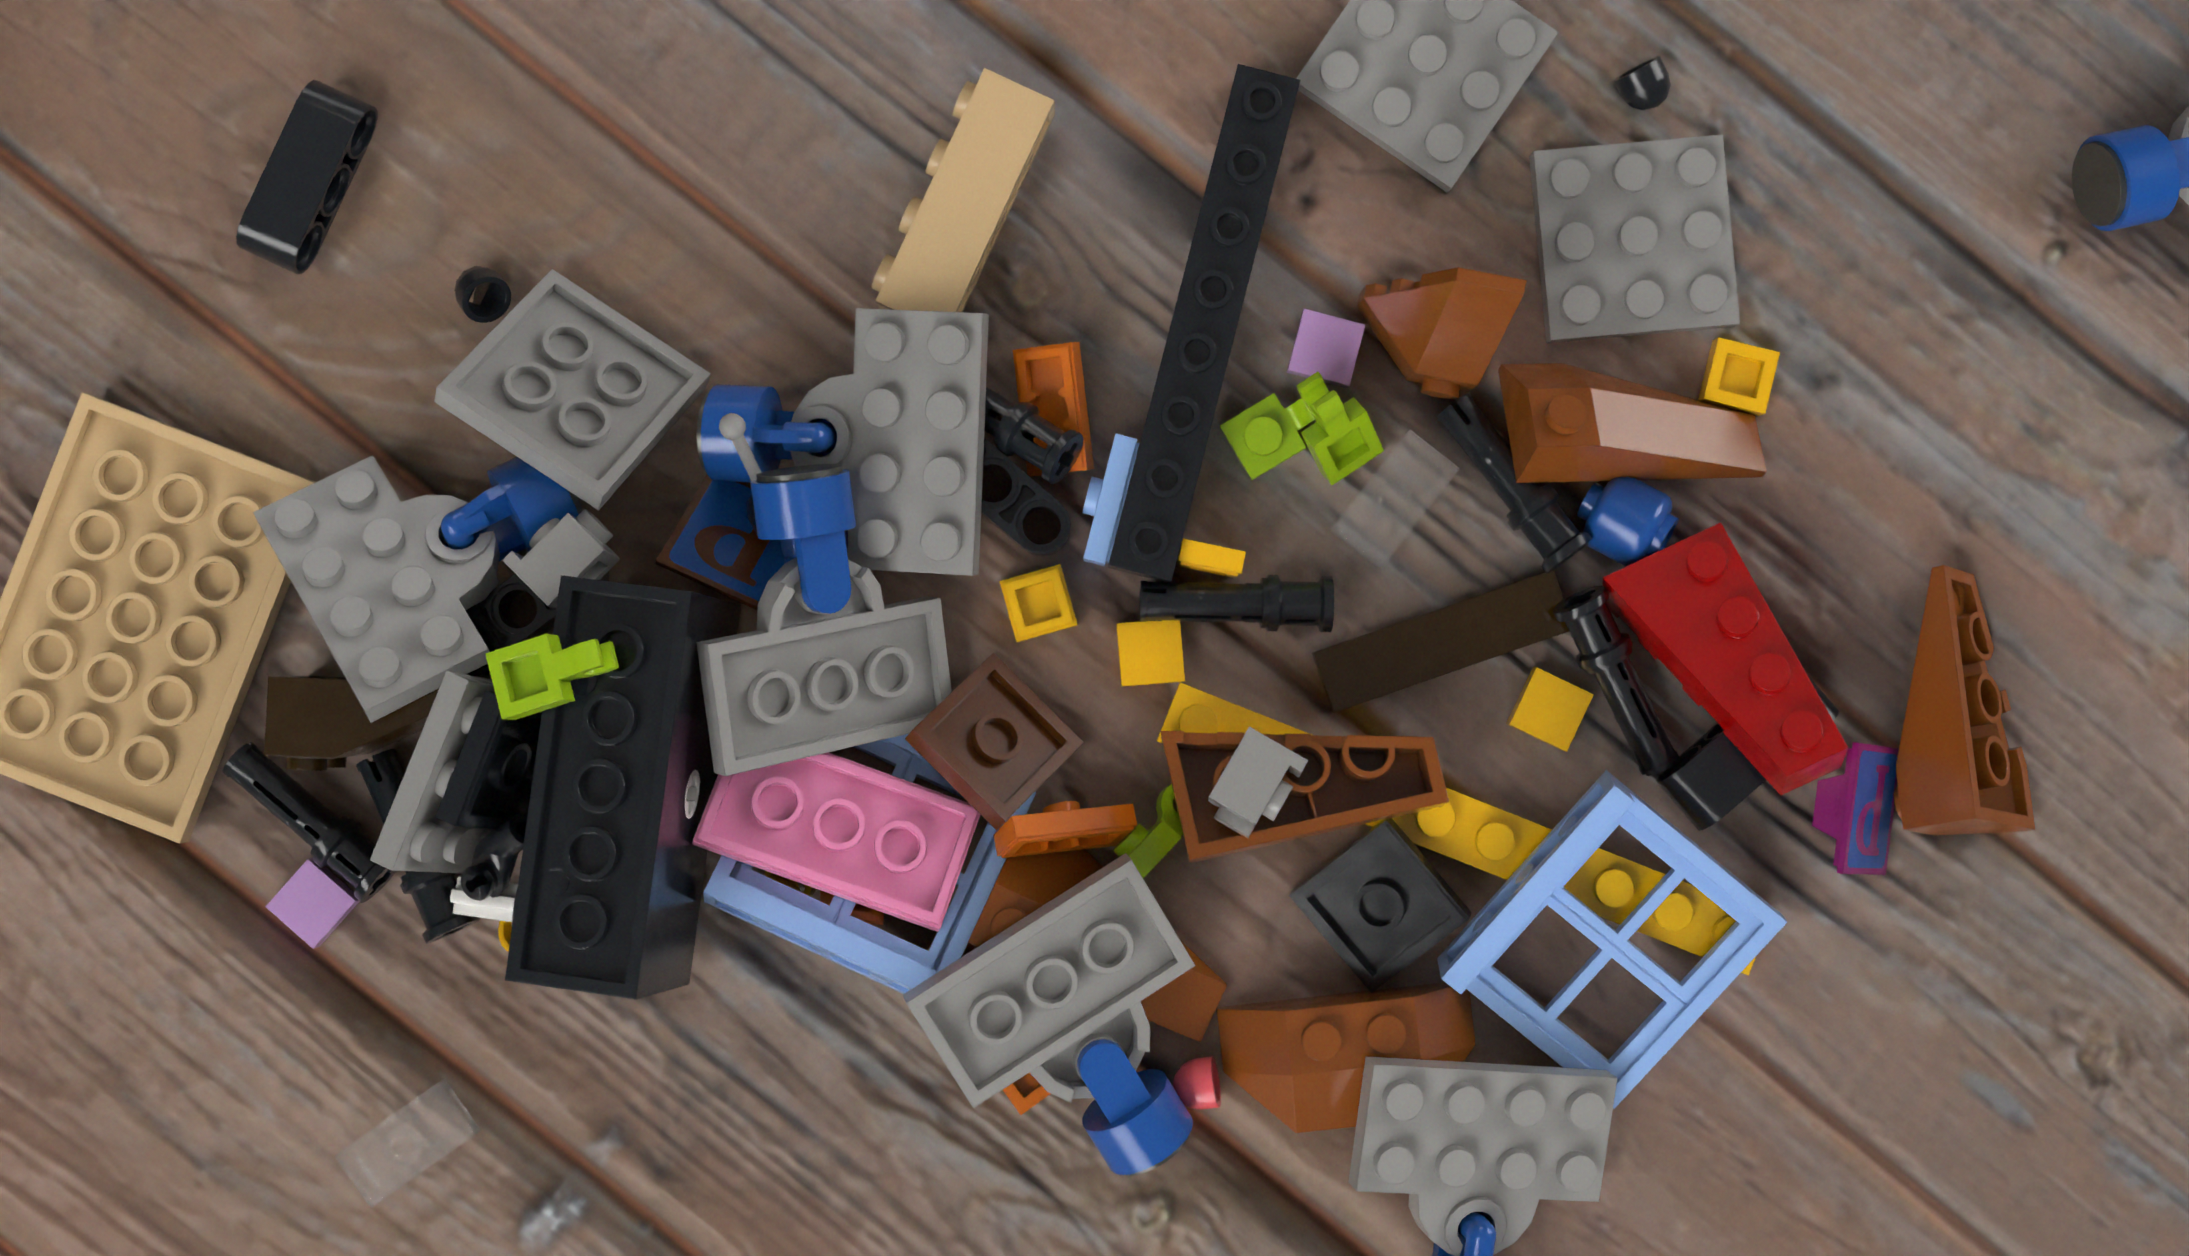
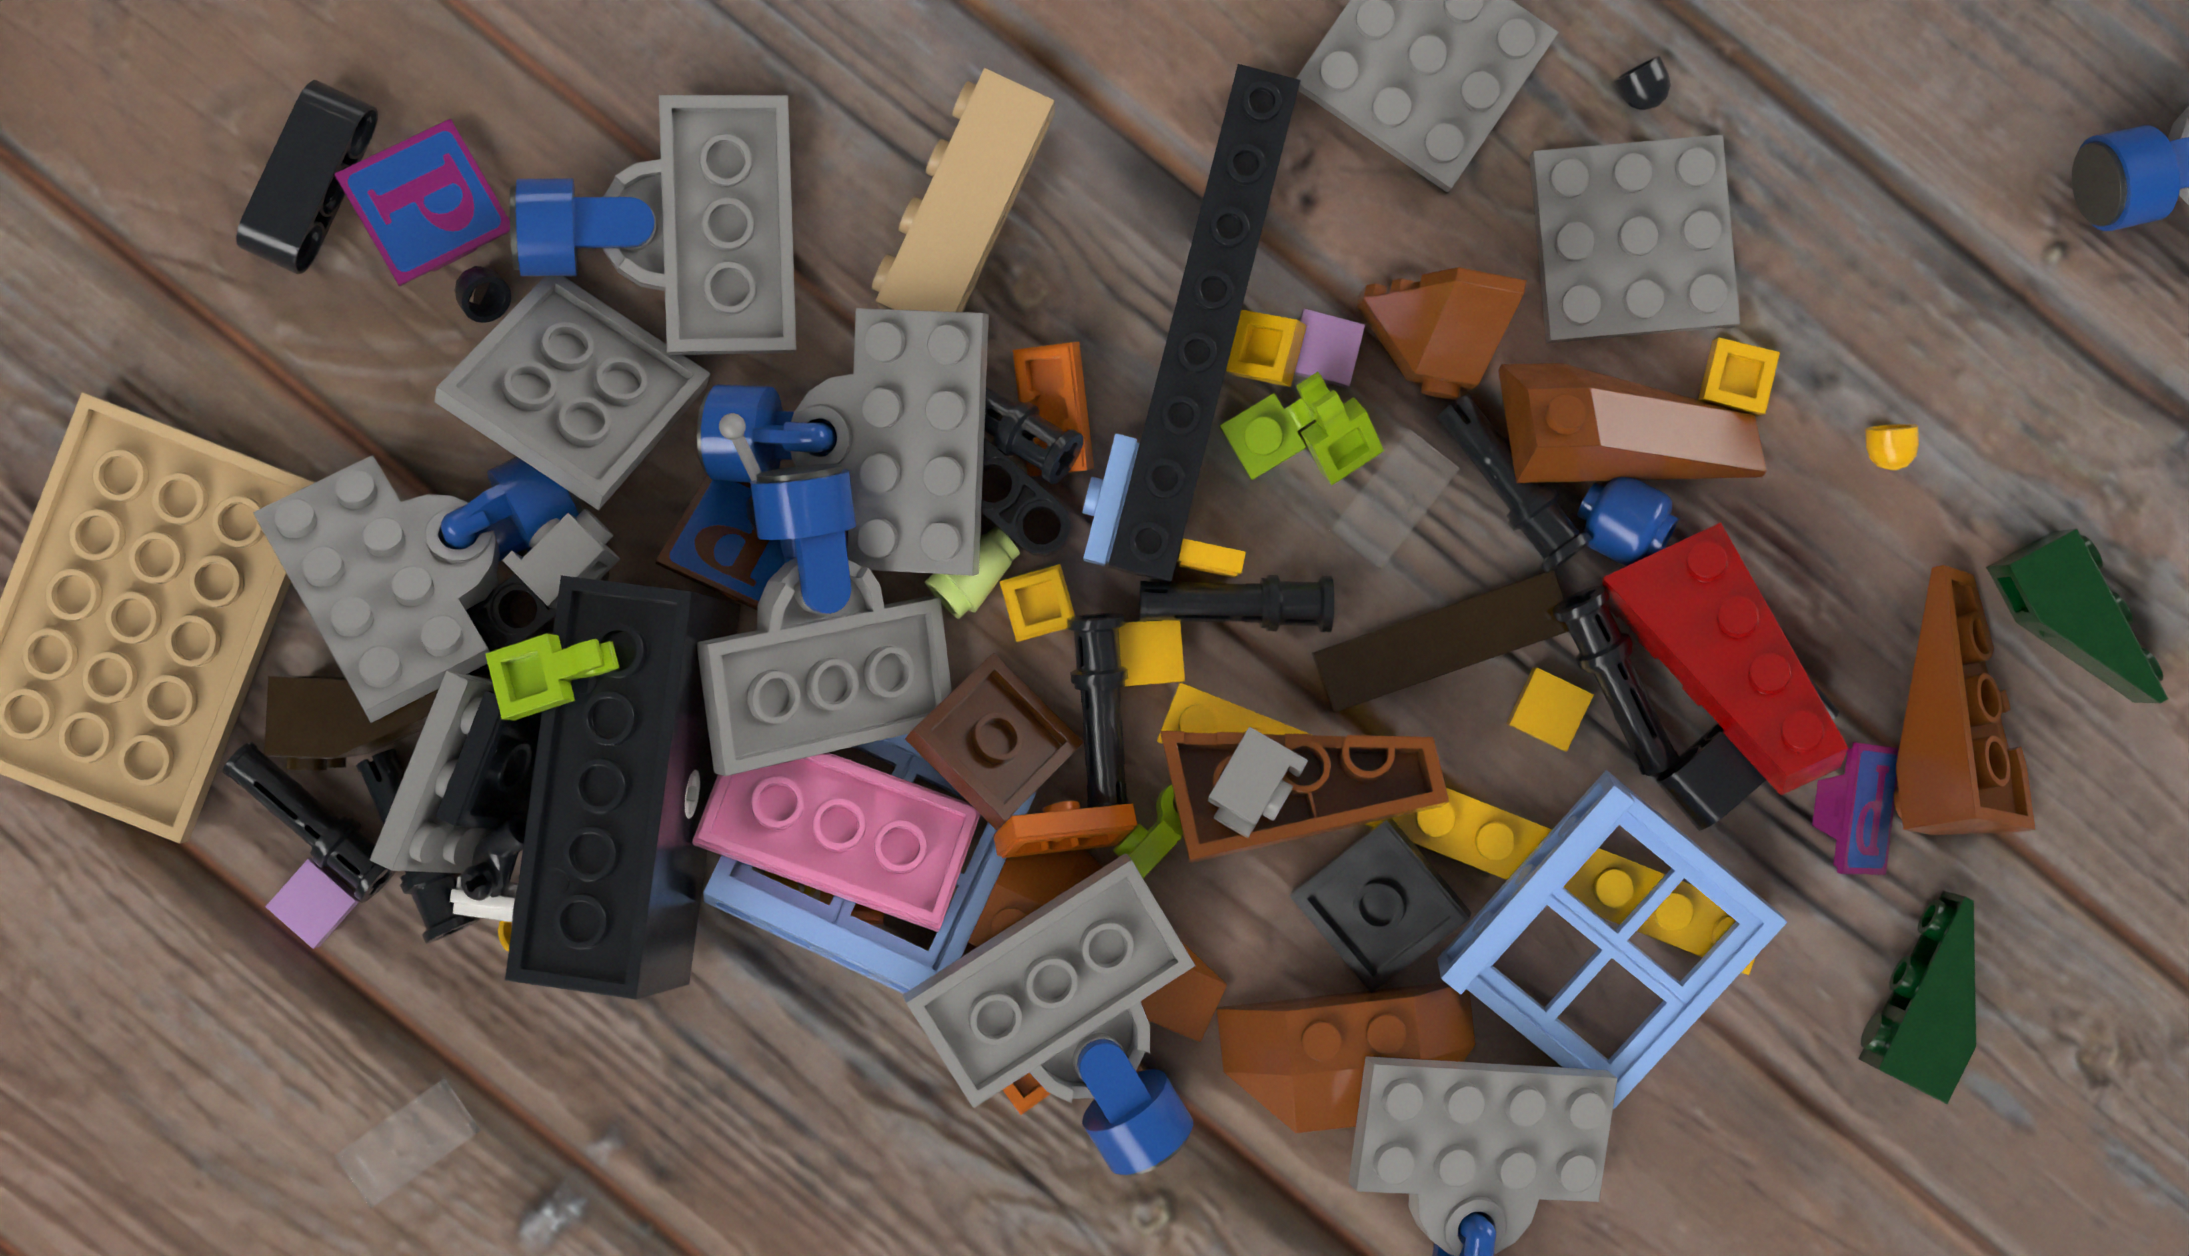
coral hinge [1173,1056,1221,1110] -> none
none -> piece [334,118,510,287]
none -> light grey plate [509,95,796,355]
none -> yellowish green cone [925,526,1020,619]
none -> black pin [1067,613,1128,808]
none -> yellow tile [1226,310,1307,387]
none -> dark green slope [1859,890,1976,1104]
none -> yellow hinge [1865,424,1919,471]
none -> dark green slope [1986,528,2169,704]

